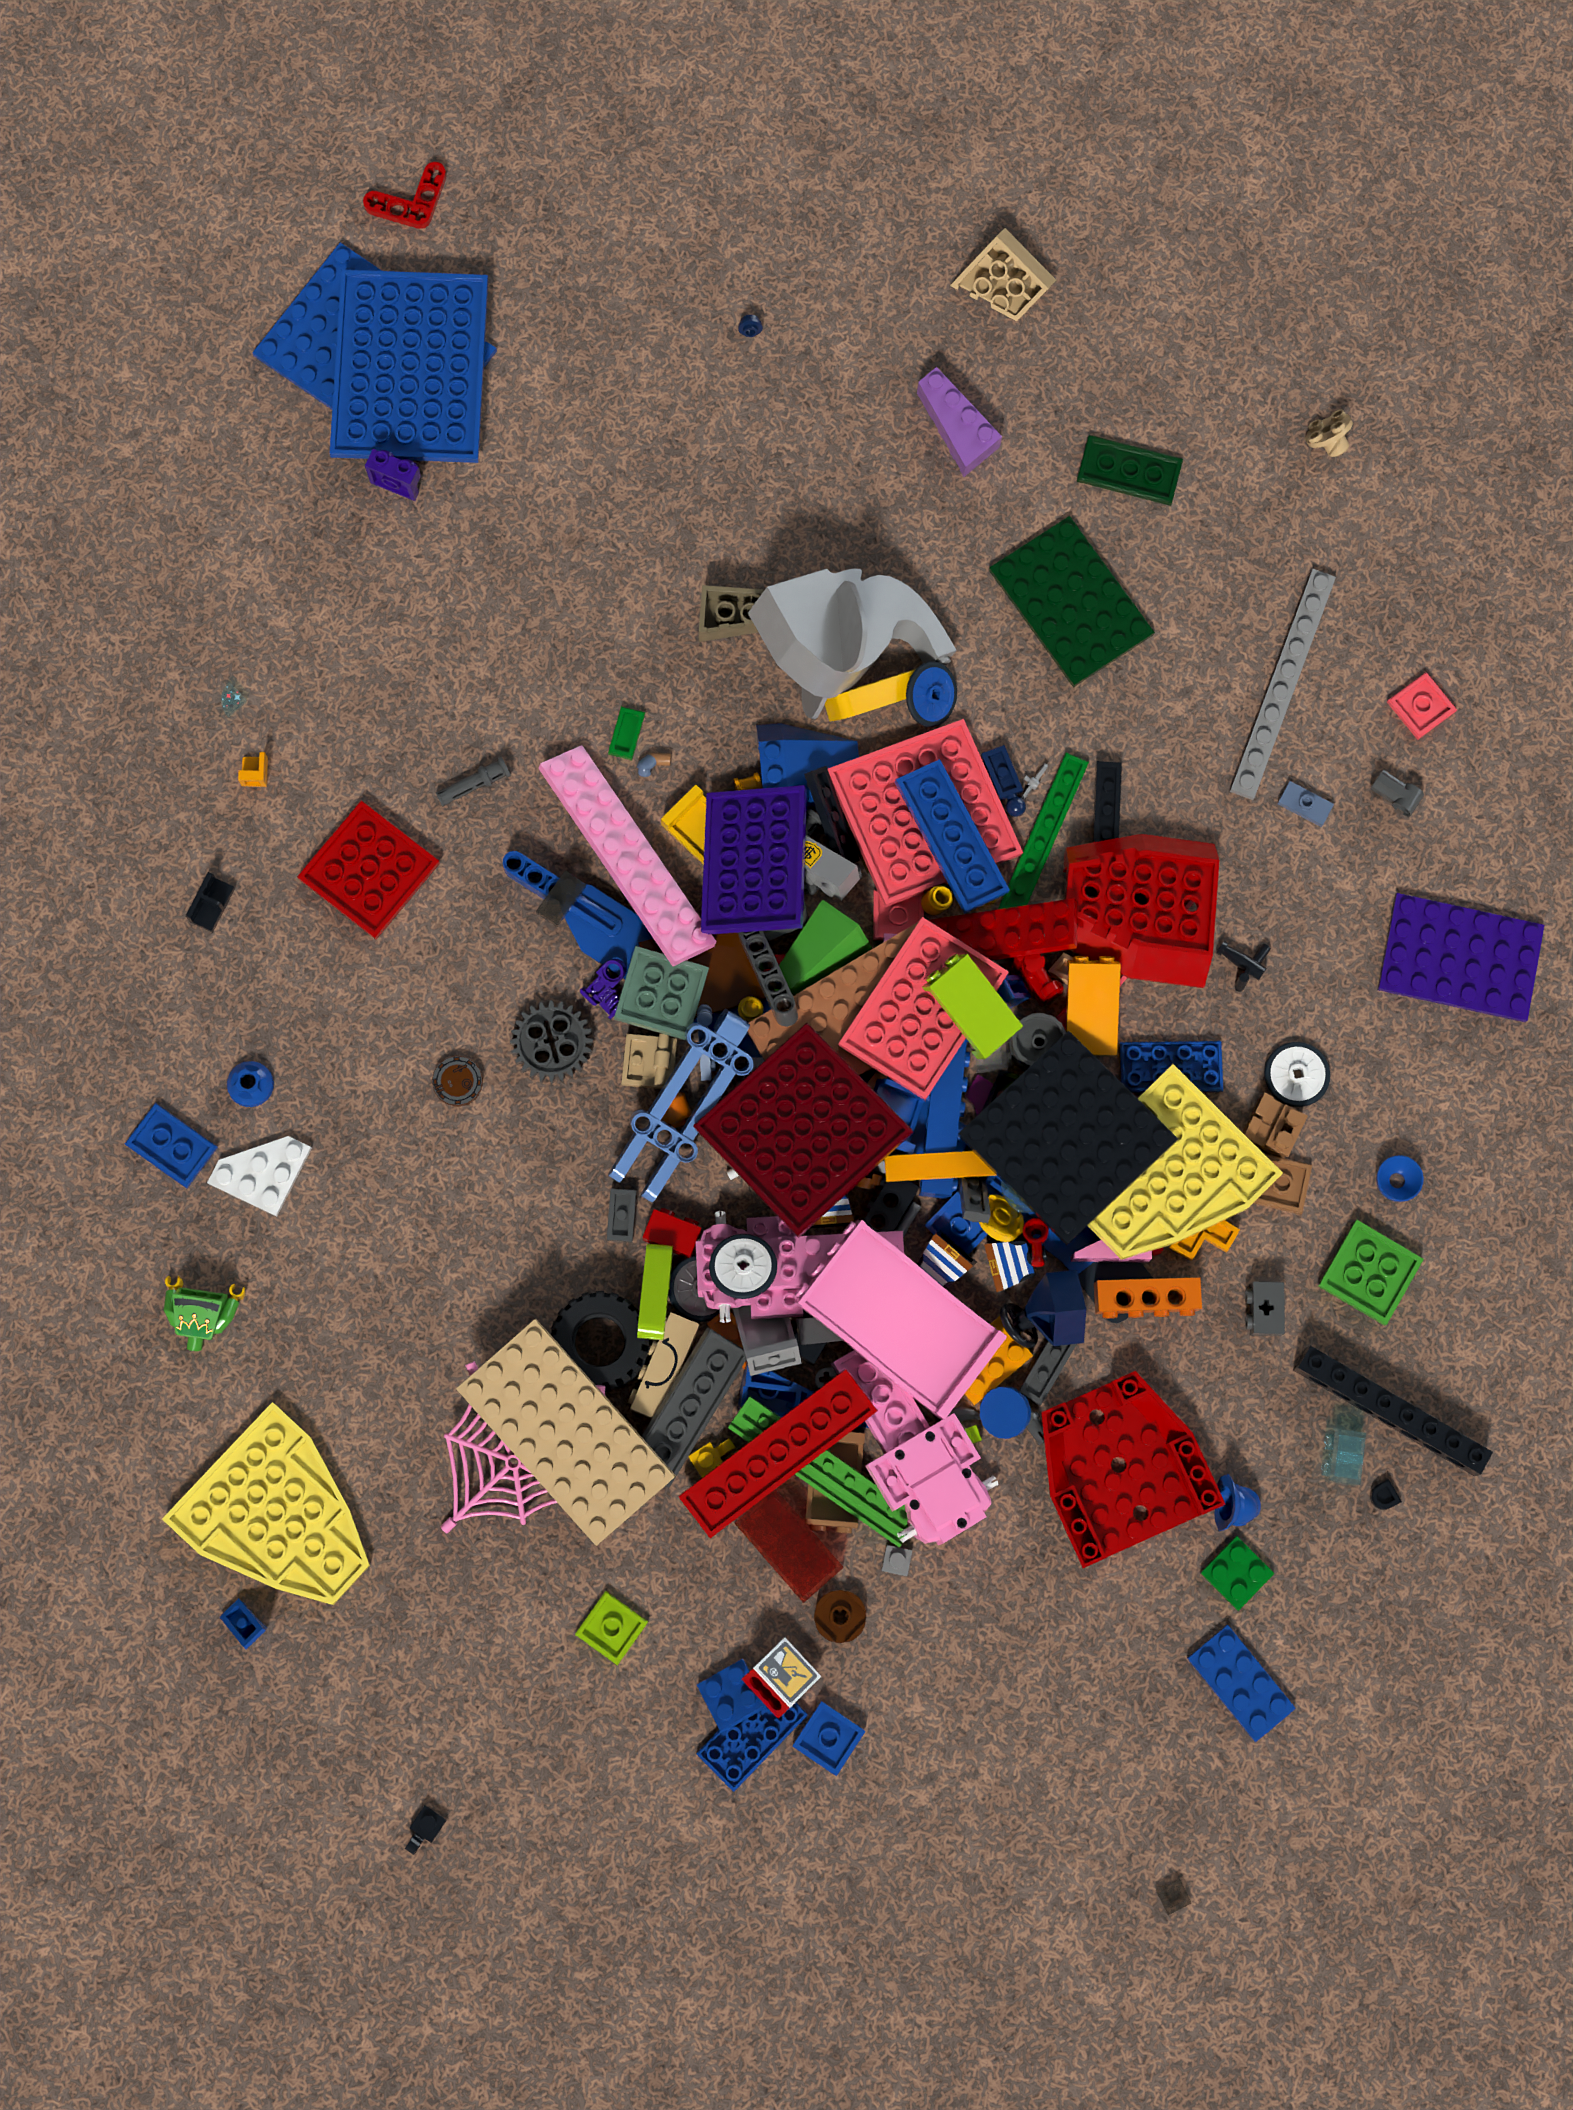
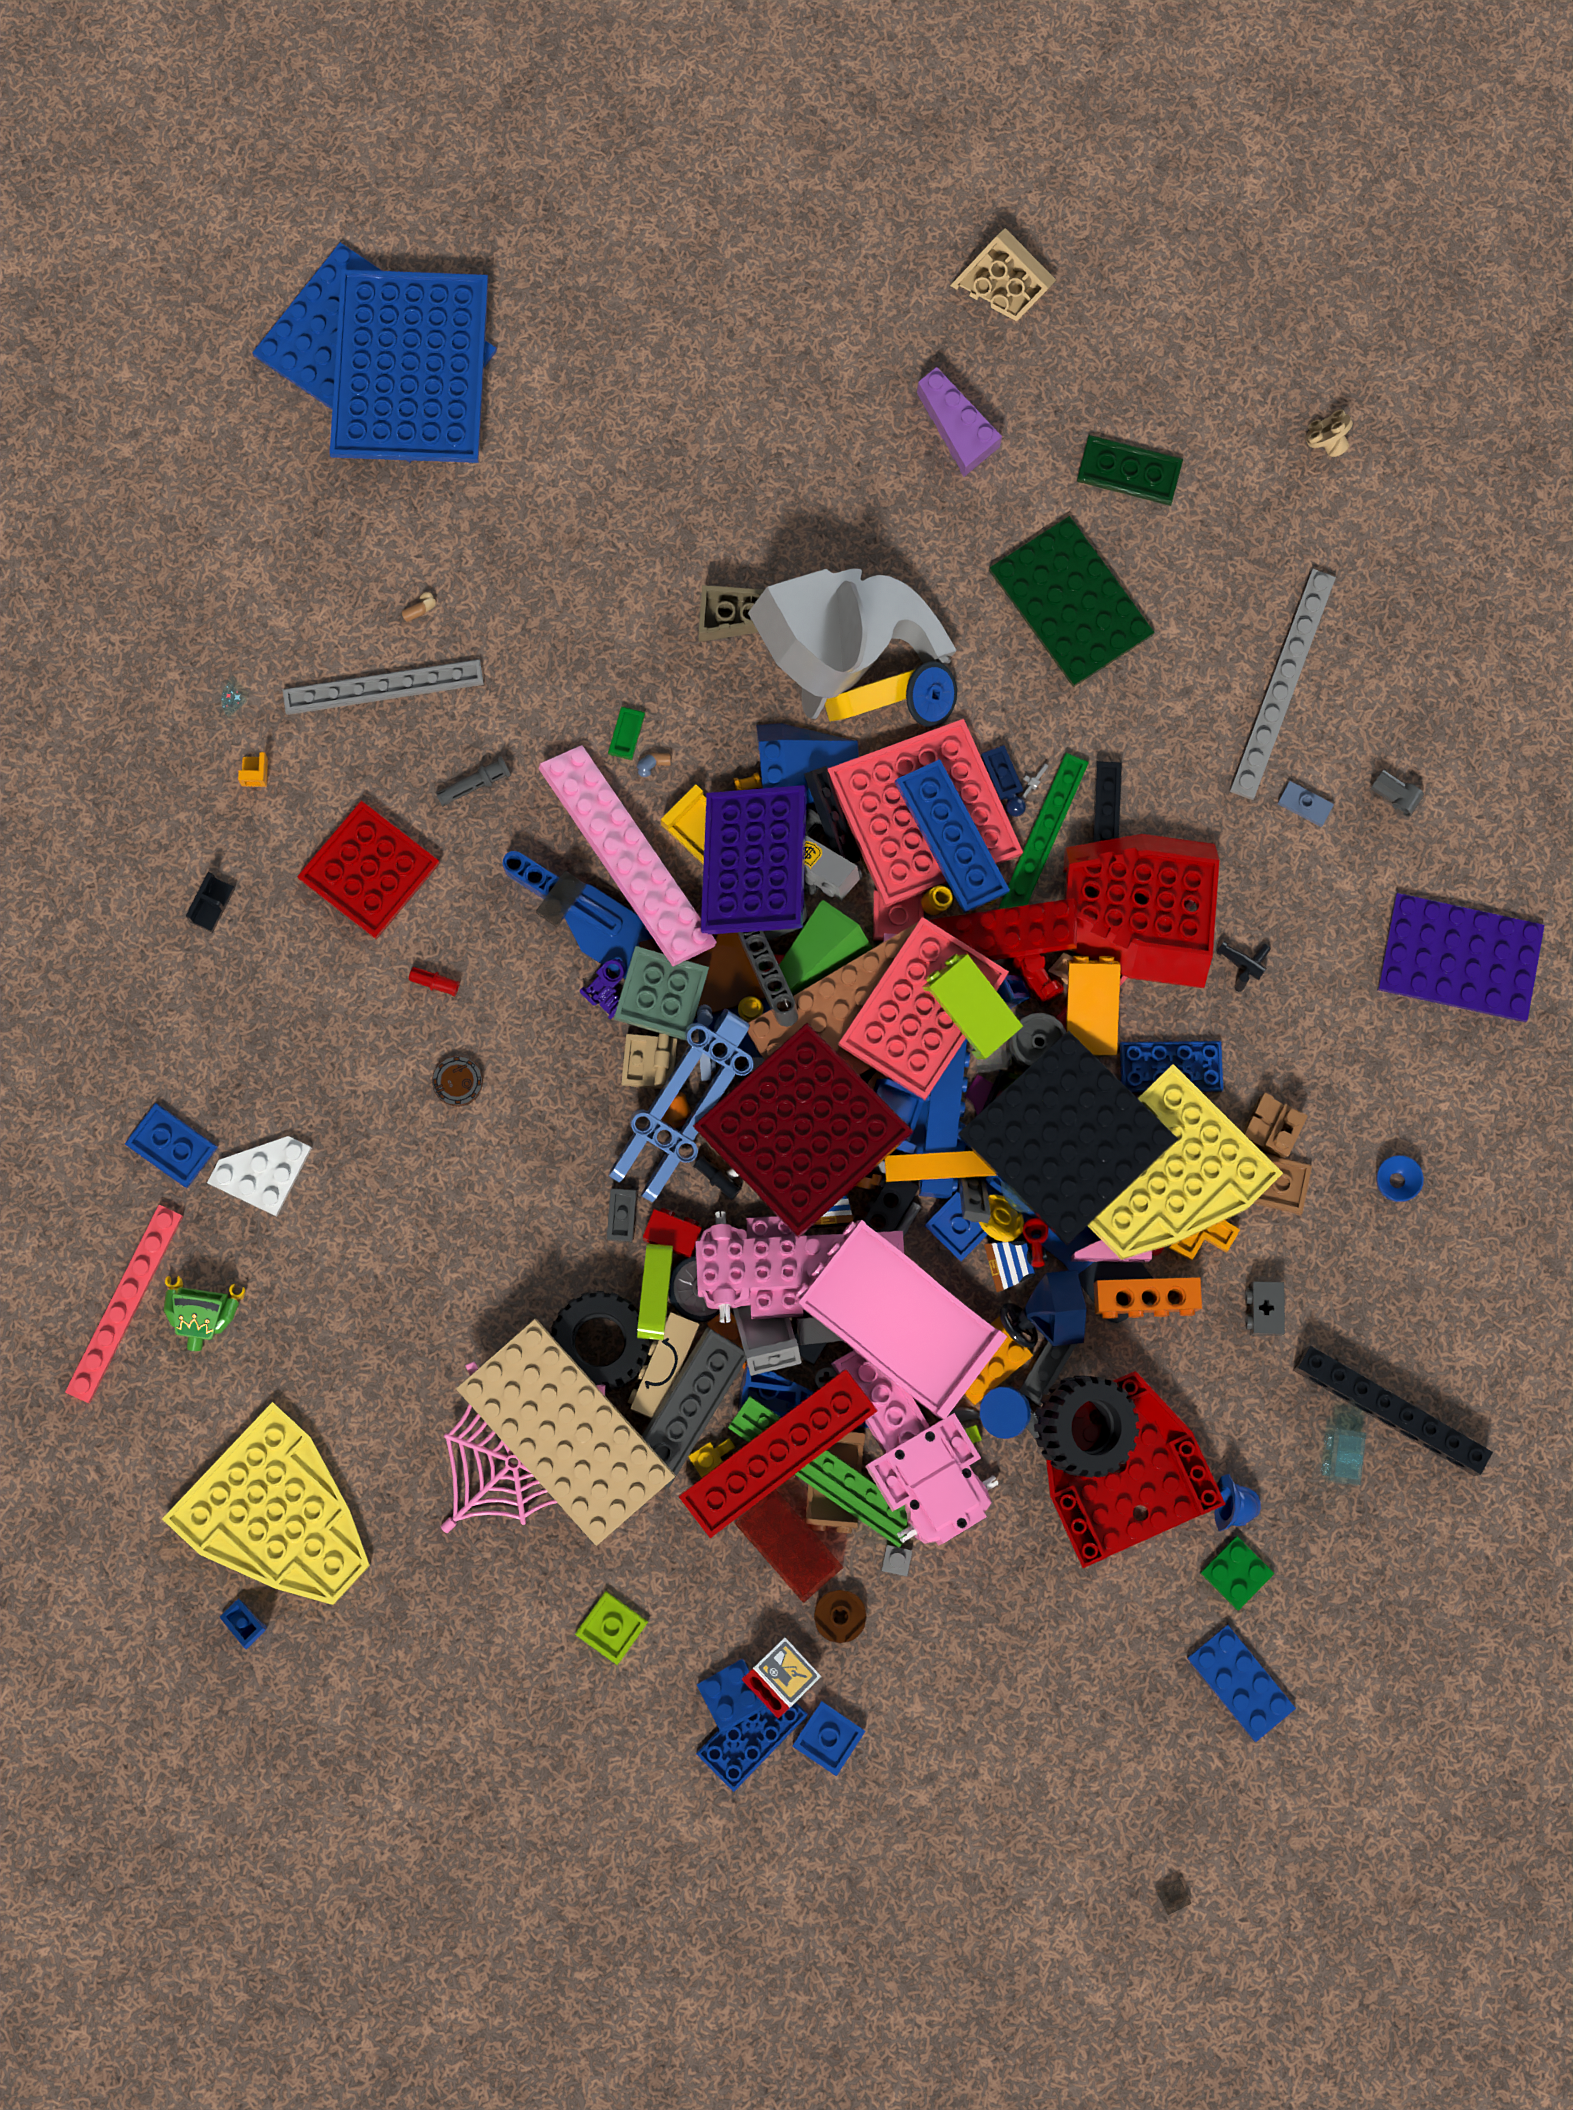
blue piece [227,1061,274,1107] -> none
red beam [363,162,446,229] -> none
dark purple plate [365,449,421,501] -> none
black plate [405,1805,447,1855] -> none
dark grey gear [510,1000,593,1084] -> none
white wheel [709,1234,777,1299] -> none
dark blue plate [738,315,763,337] -> none
torso [917,1230,977,1289] -> none
white wheel [1264,1042,1331,1107] -> none
bright green plate [1318,1220,1424,1326] -> none
black tile [1370,1479,1402,1510] -> none
coral tile [1387,672,1457,740] -> none
none -> coral plate [65,1205,183,1404]
none -> light grey tile [282,659,484,715]
none -> medium nougat arm [402,592,436,622]
none -> red axle [409,967,460,997]
none -> black pin [693,1154,742,1200]
none -> black tyre [1034,1375,1139,1478]

